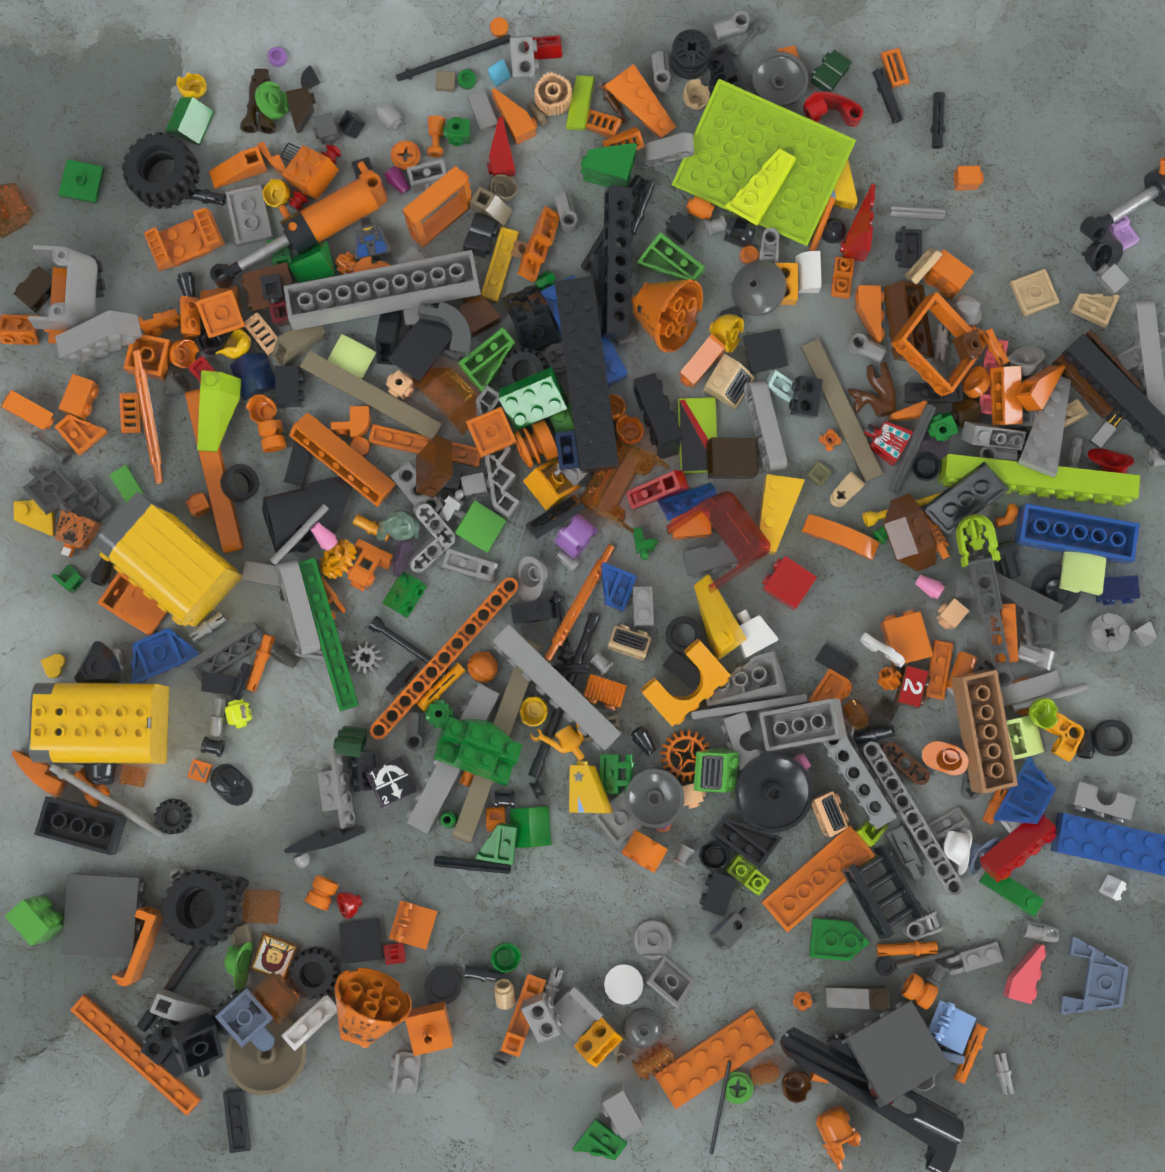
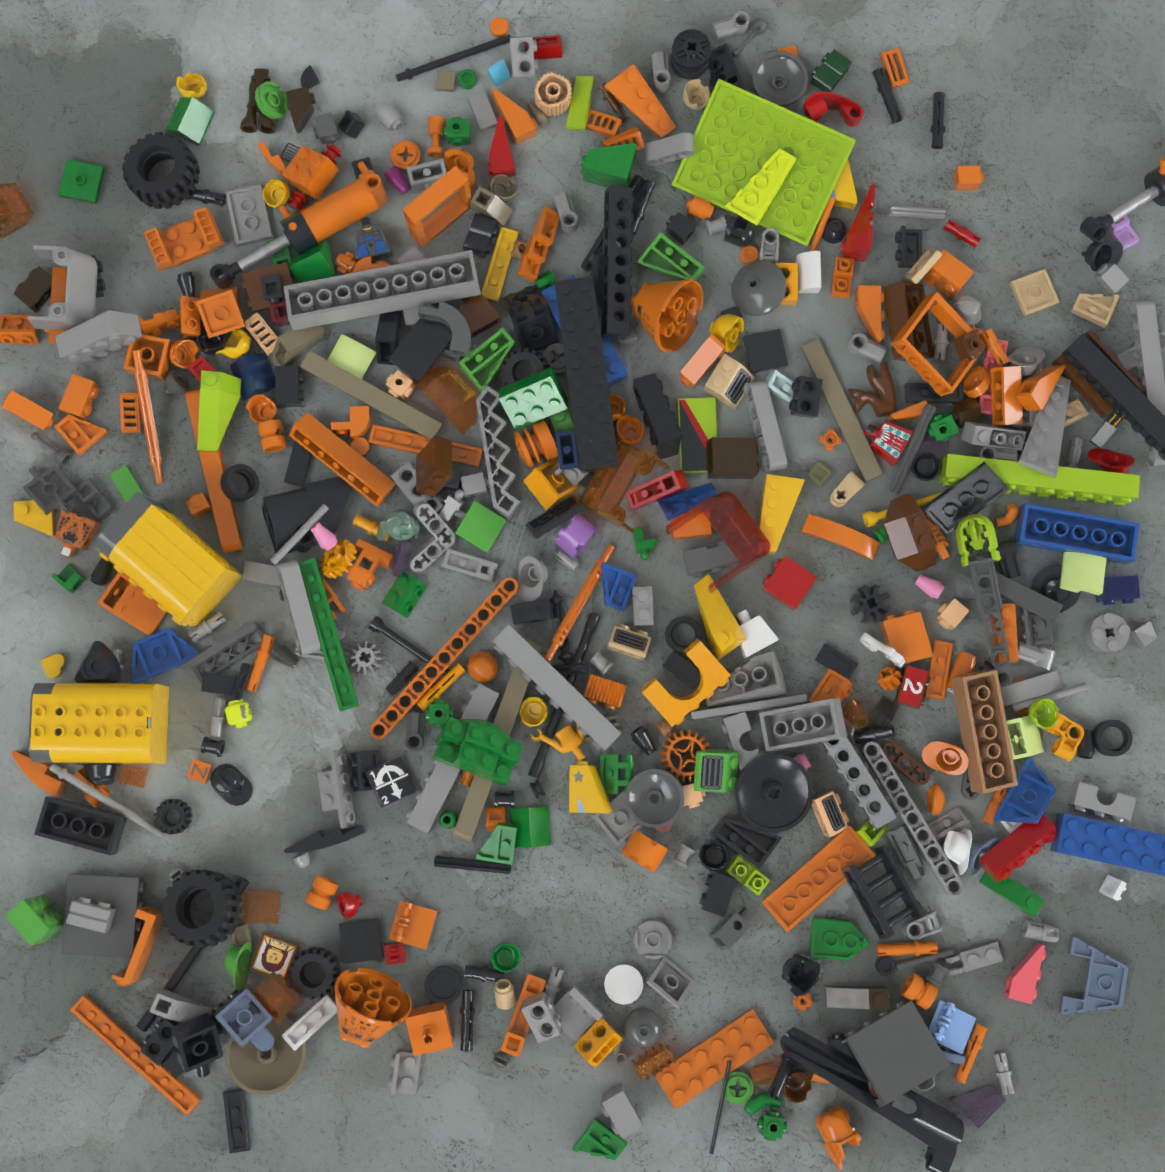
orange slope [209,146,268,189] -> none
medium lavender tile [268,47,287,67] -> none
dark green brick [333,725,368,758] -> none
orange plate [466,407,517,458] -> none
none -> light grey brick [66,896,116,933]
none -> orange piece [444,148,475,190]
none -> black pin [460,989,476,1052]
none -> medium nougat plate [656,721,673,739]
none -> green arm [744,1093,782,1115]
none -> green brick [757,1109,787,1141]
none -> black pin [767,1053,798,1099]
none -> black helmet [782,953,820,997]
none -> black gear [850,584,891,624]
none -> orange hat [927,784,945,816]
none -> red pin [943,219,981,248]
none -> clear purple wing [950,1084,1006,1128]

